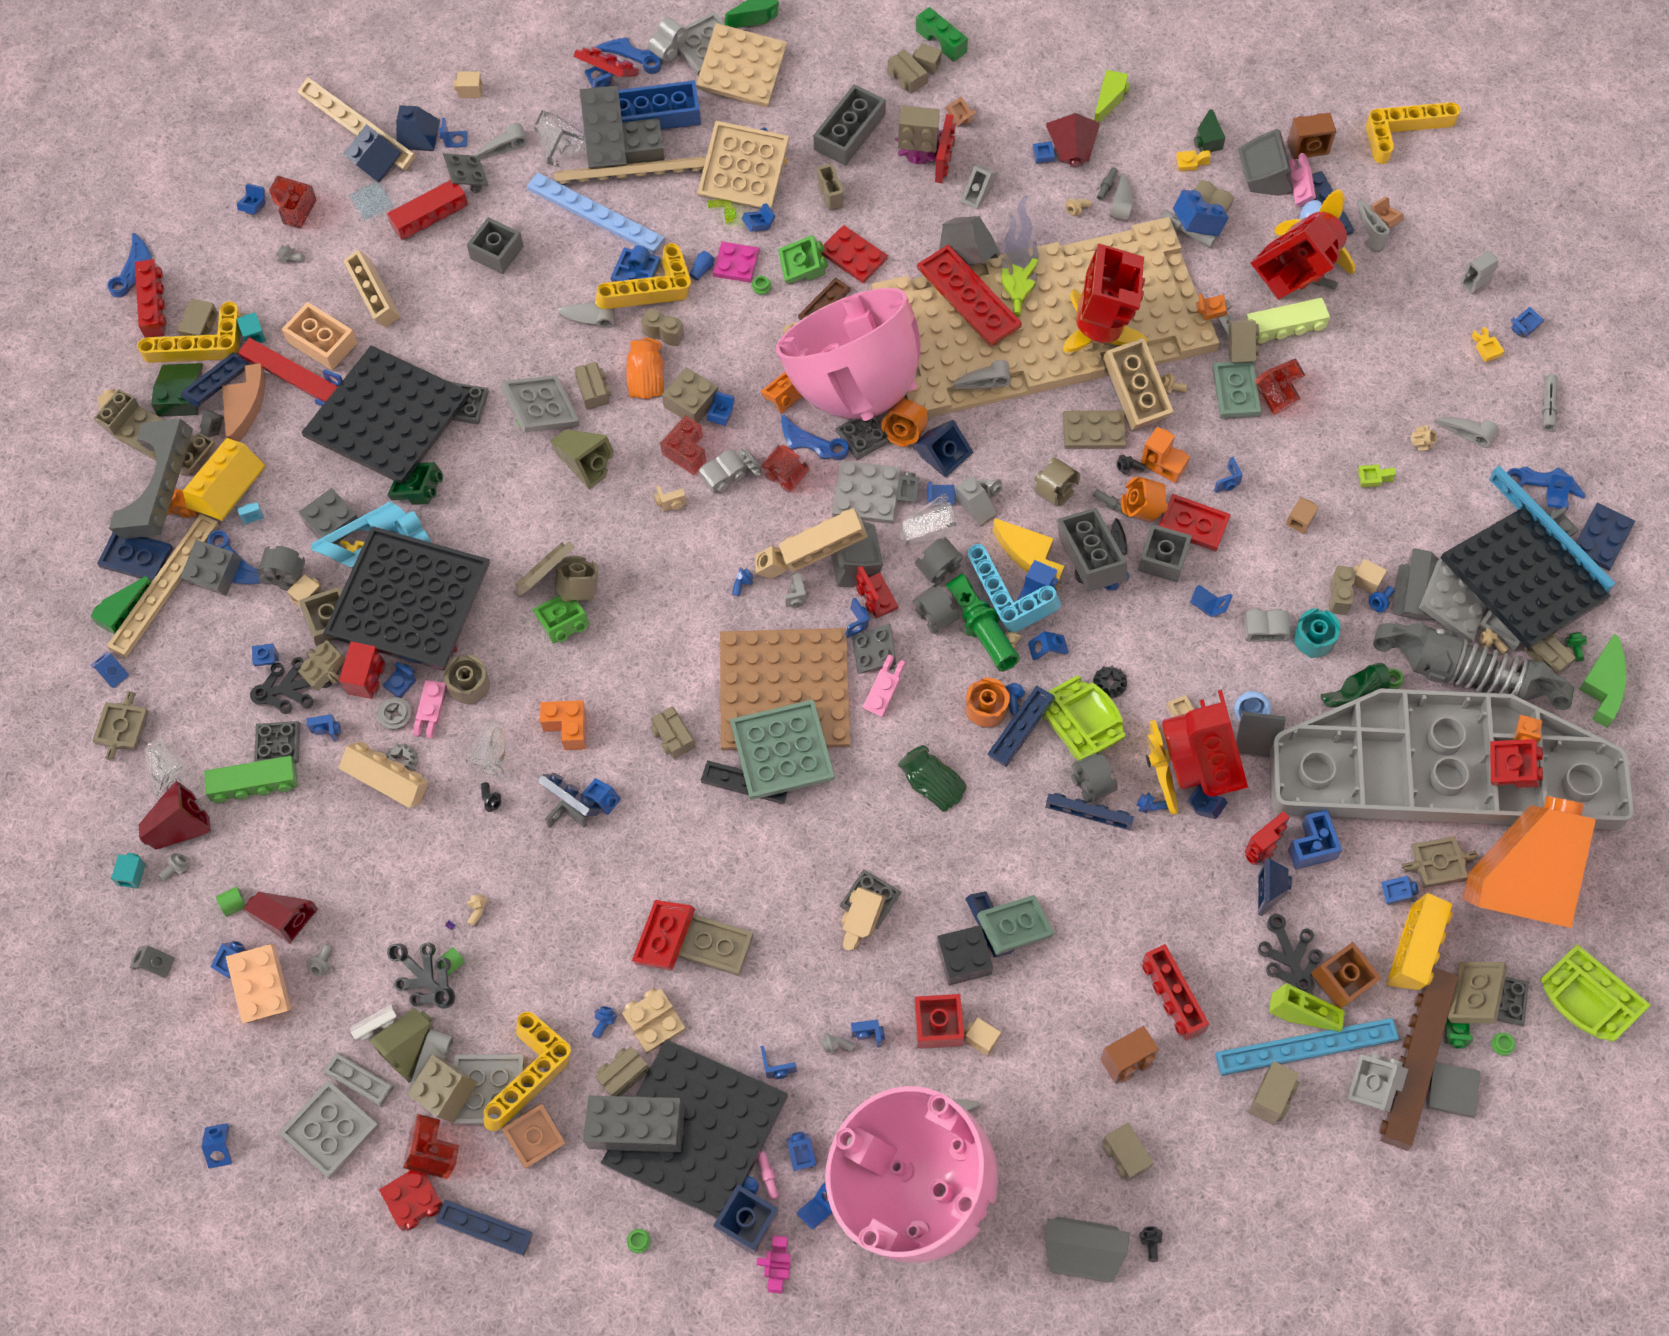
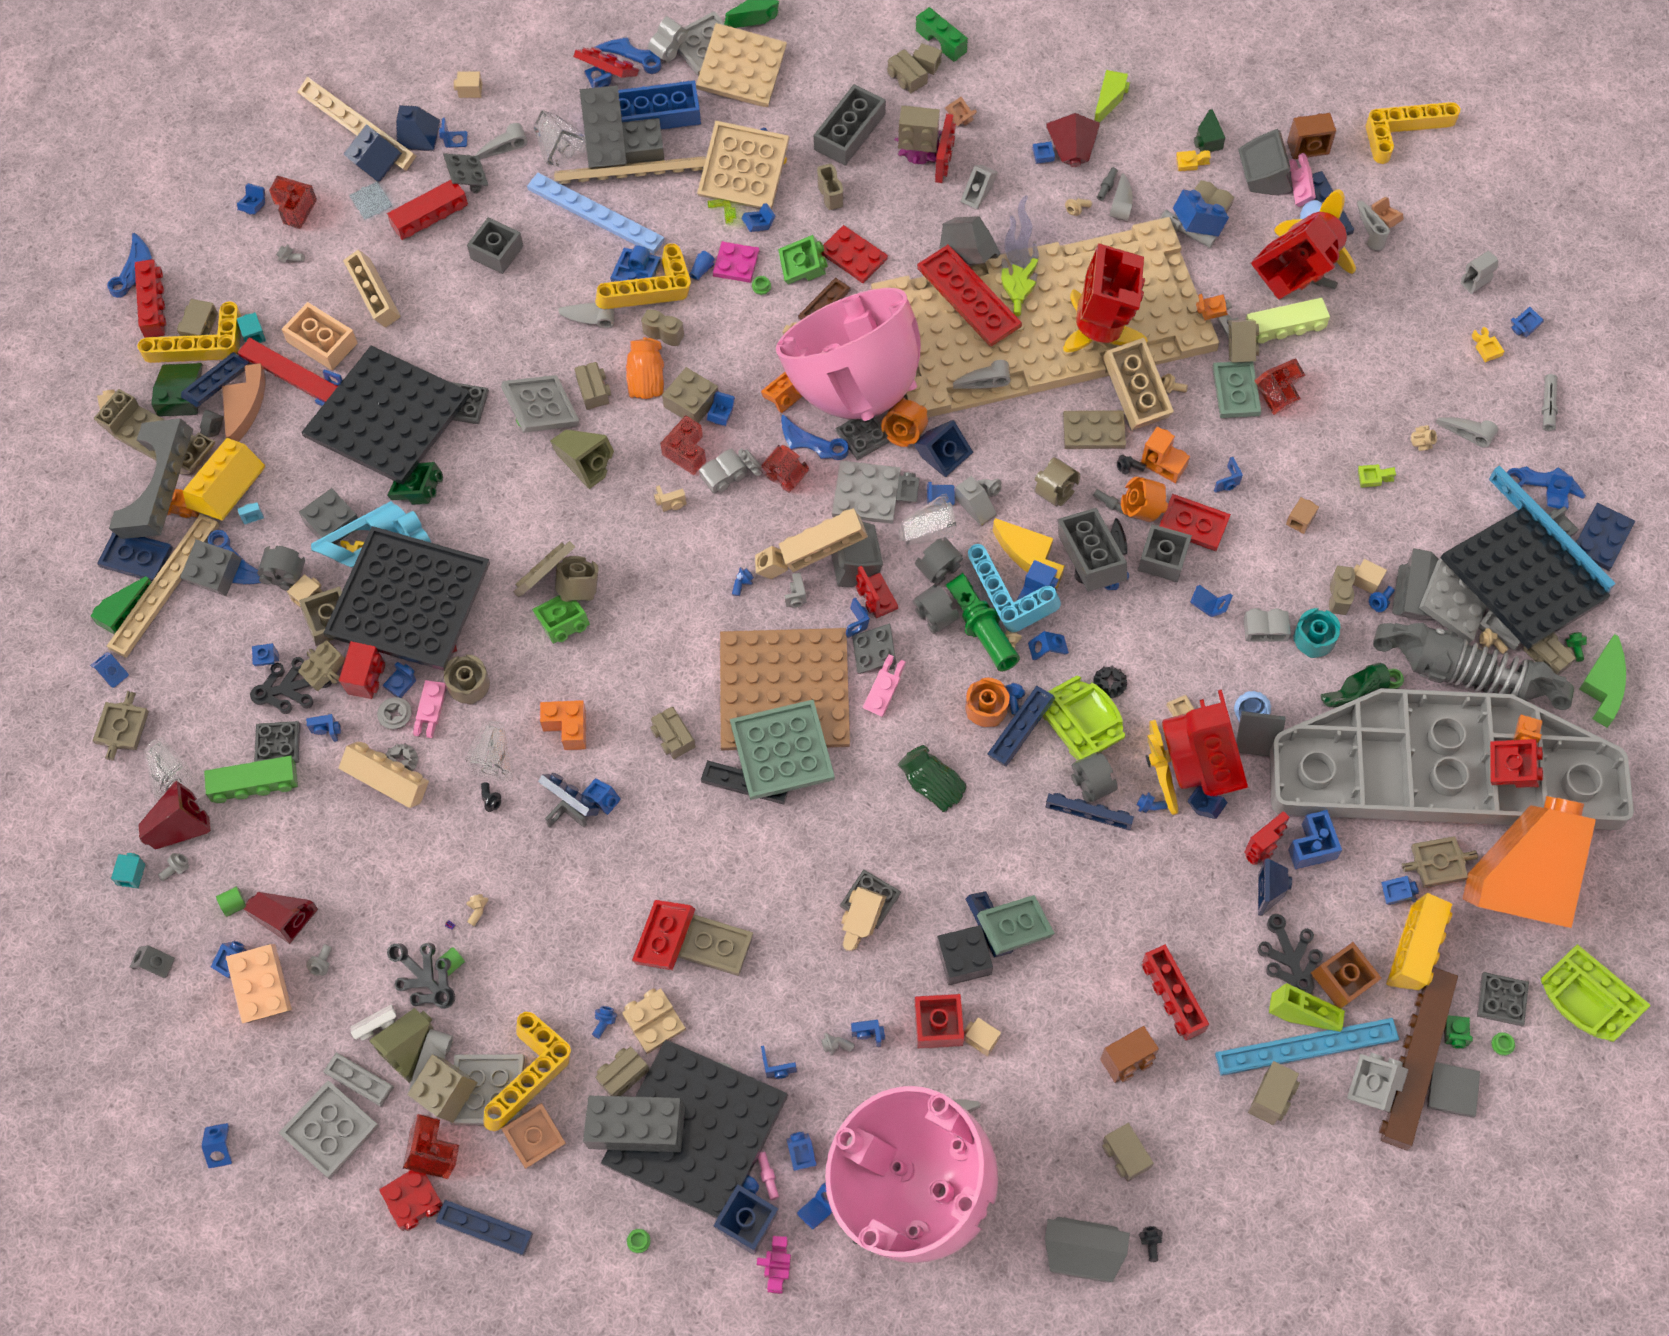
dark tan plate [1448,962,1507,1024] -> none

